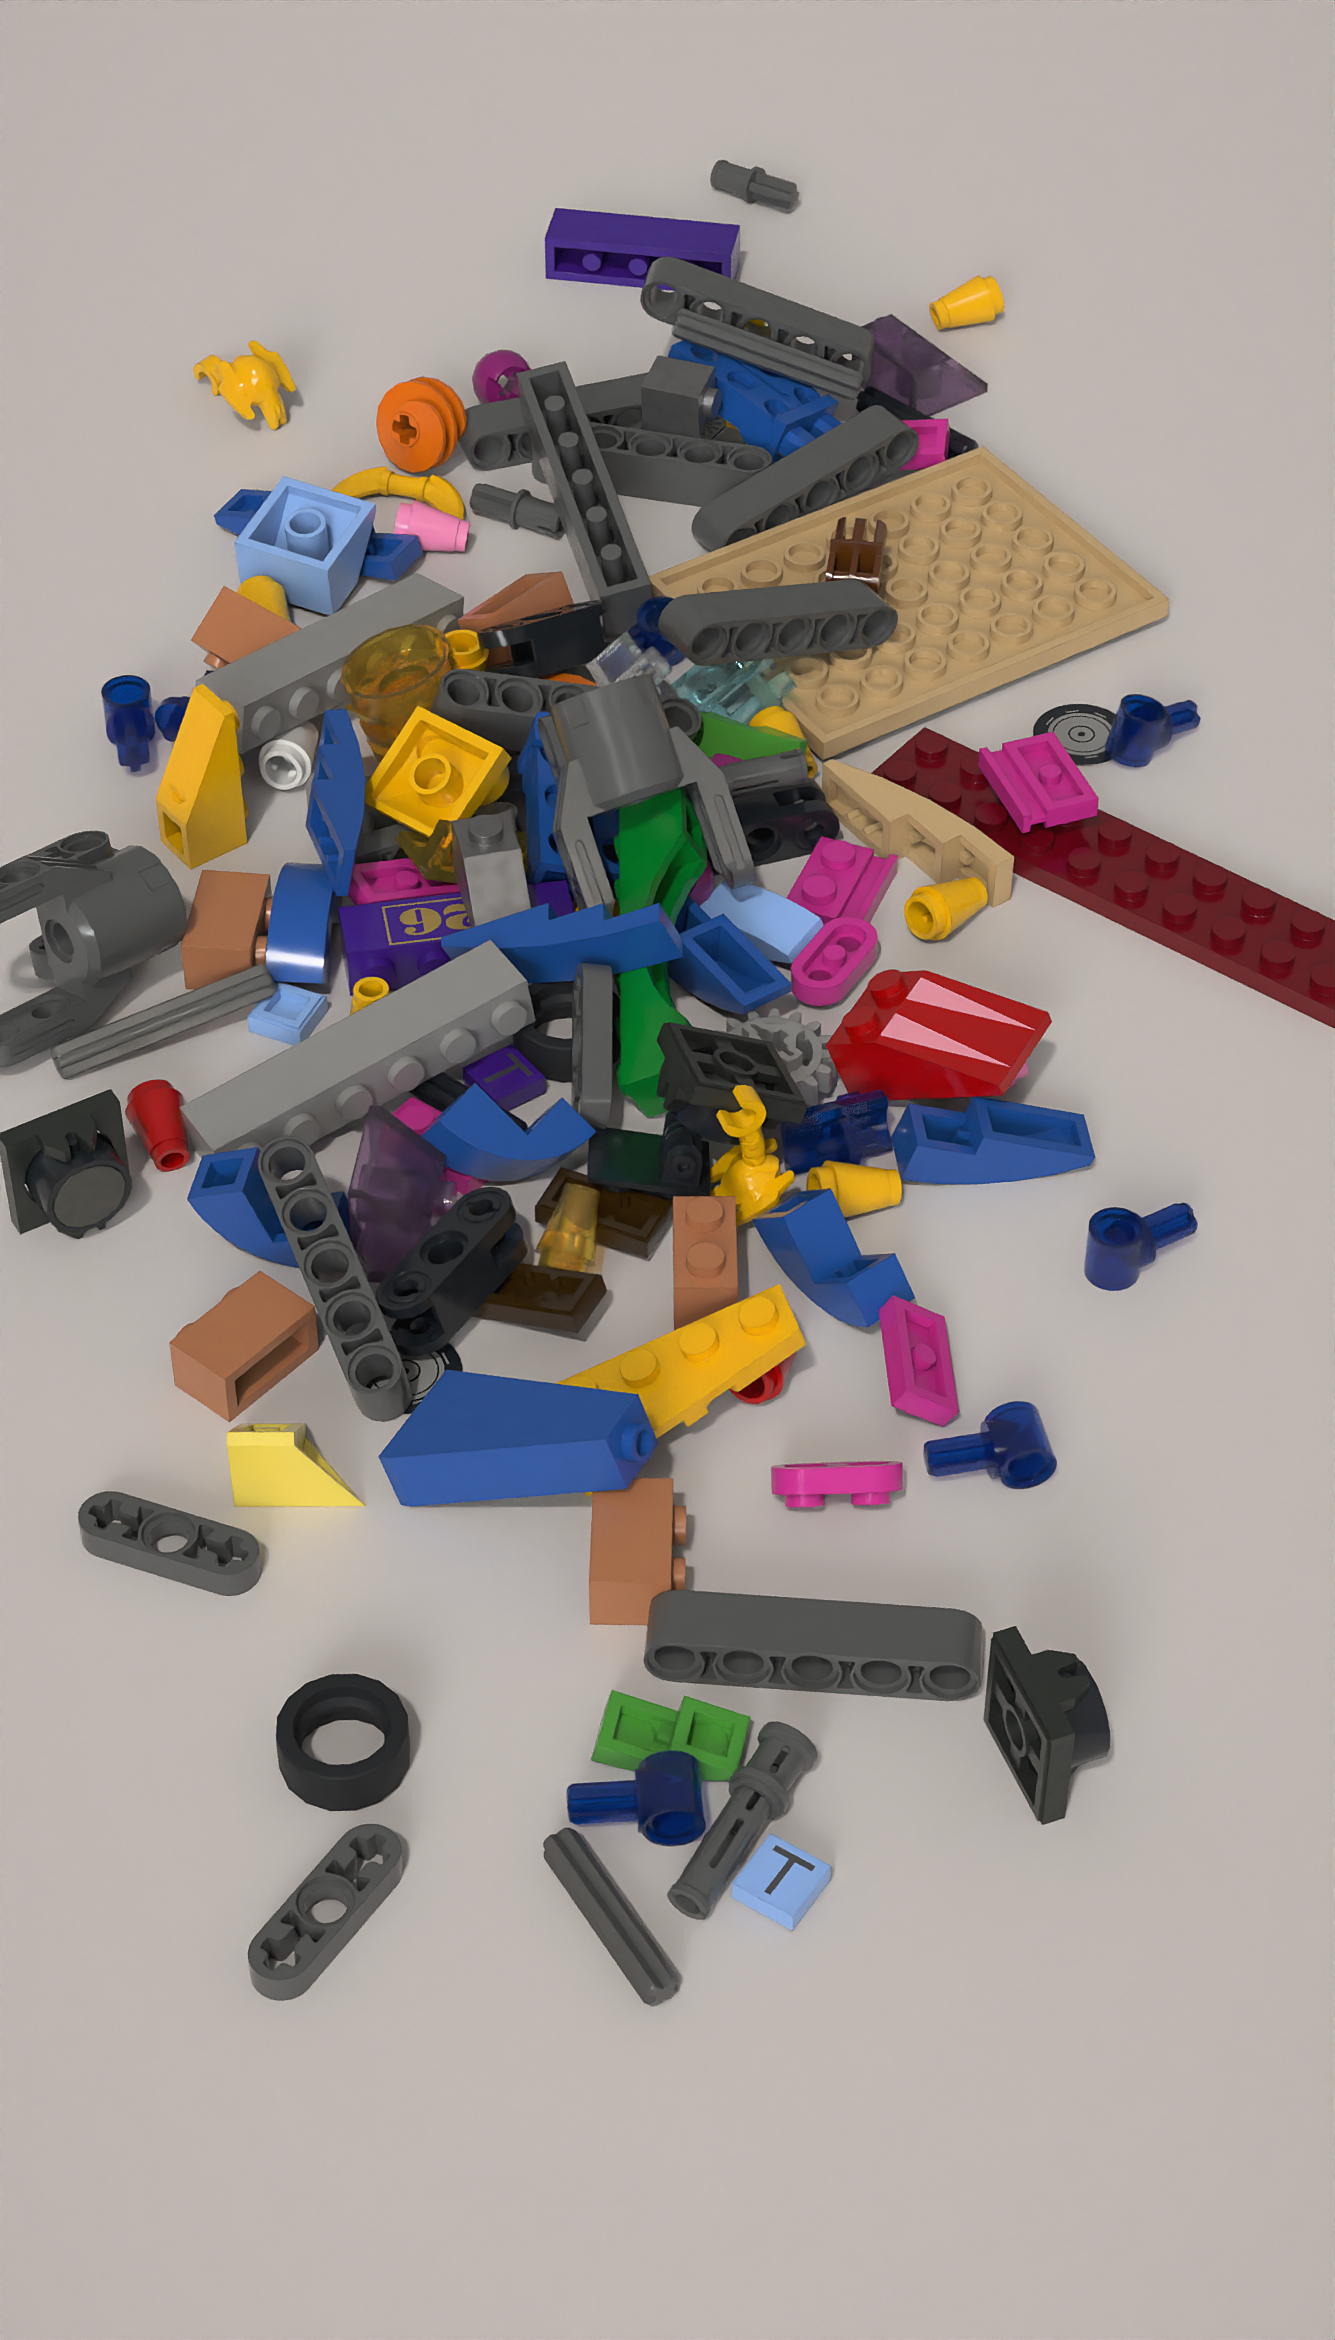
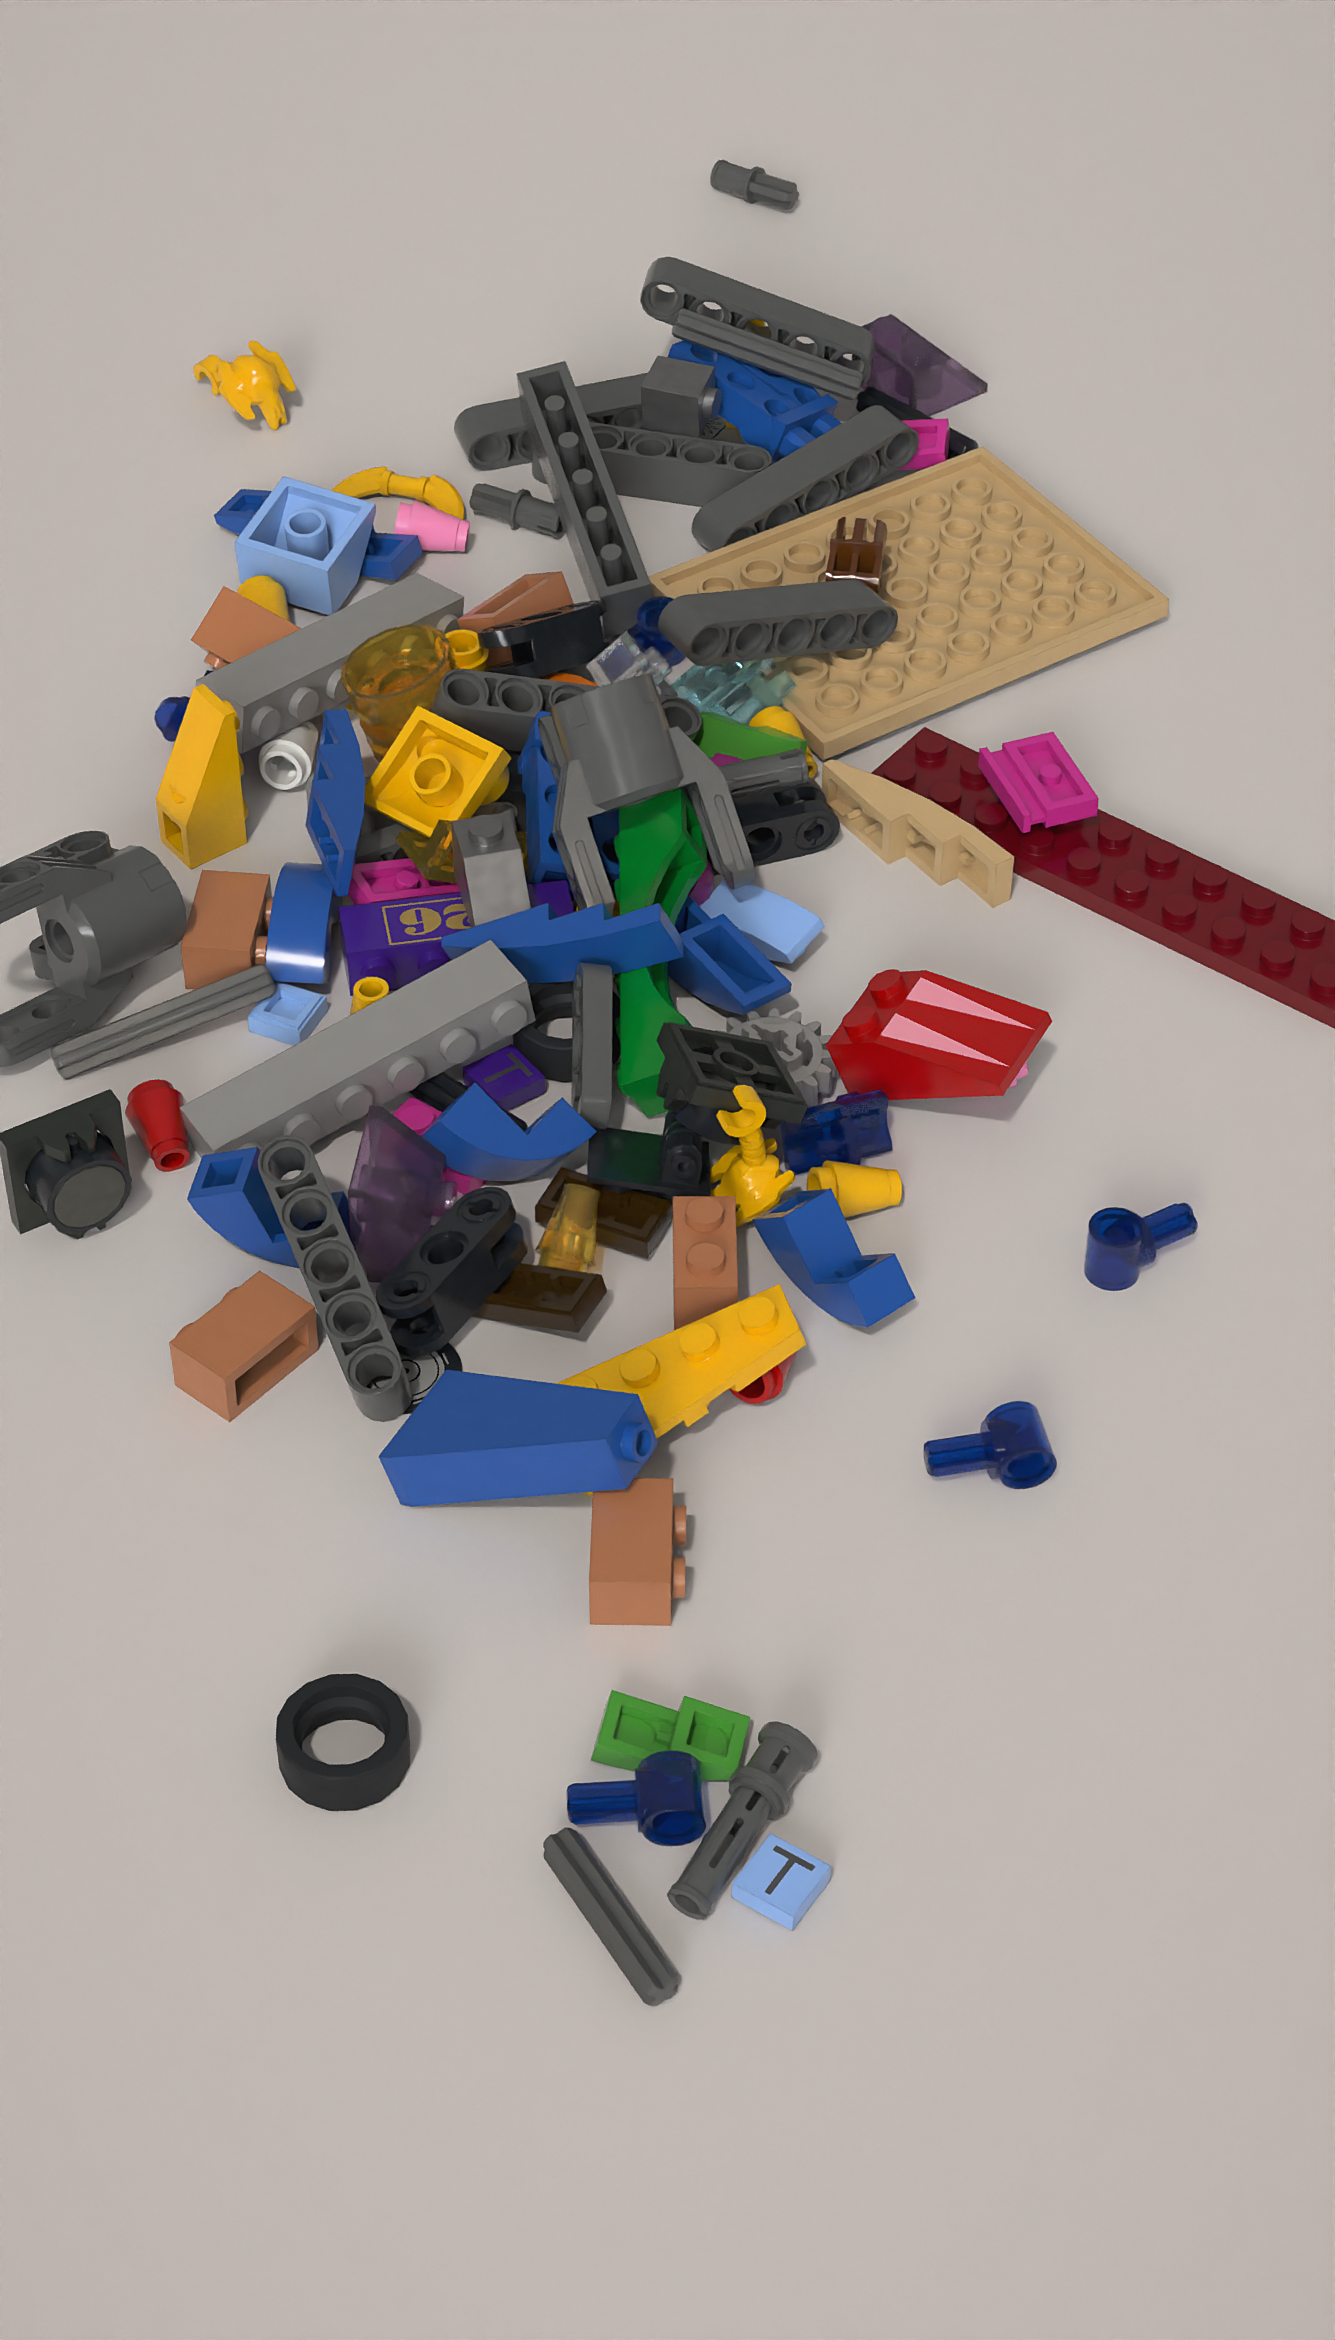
dark grey beam [78,1491,262,1596] -> none
clear blue axle [101,675,156,772] -> none
light yellow slope [227,1423,365,1507] -> none
dark grey beam [248,1824,403,2001] -> none
orange piece [376,376,467,473] -> none
magenta piece [472,350,532,404] -> none
dark purple brick [545,208,740,291] -> none
dark grey beam [643,1590,983,1701] -> none
dark pink plate [771,1461,903,1507] -> none
dark pink plate [786,836,898,925] -> none
dark pink plate [791,917,878,1006] -> none
dark pink plate [878,1295,959,1427] -> none
blue slope [891,1097,1095,1185] -> none
yellow cone [904,877,988,941] -> none
yellow cone [929,275,1004,330] -> none
pearl dark grey piece [983,1626,1110,1825] -> none
sticker [1033,704,1130,765] -> none
clear blue axle [1104,694,1201,767] -> none

